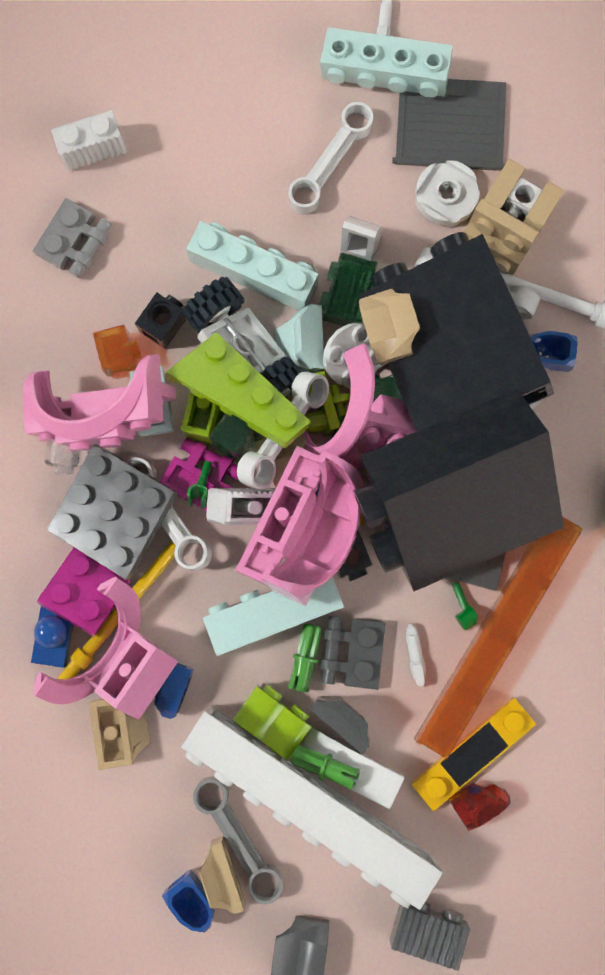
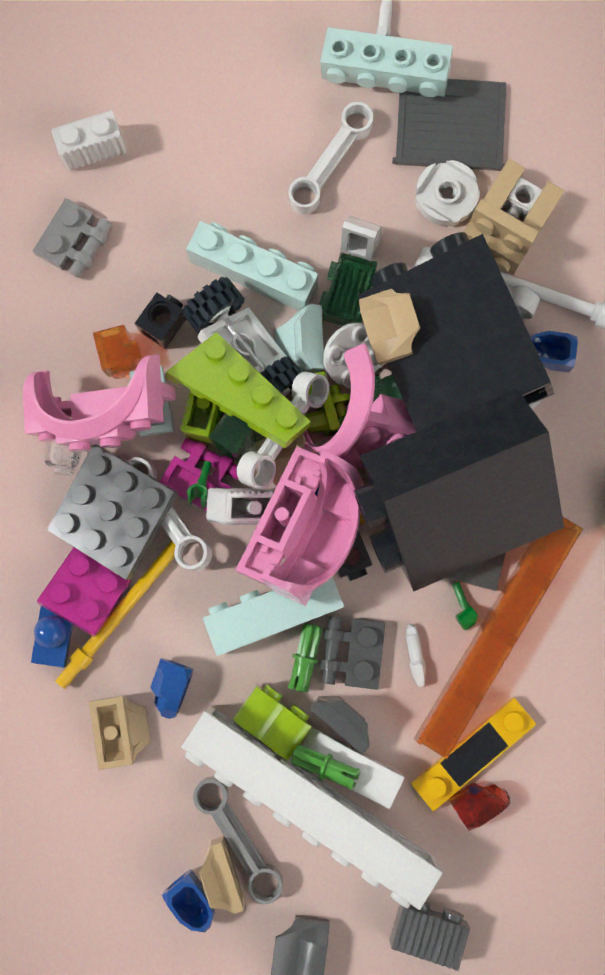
bright pink piece [33,577,178,720] -> none

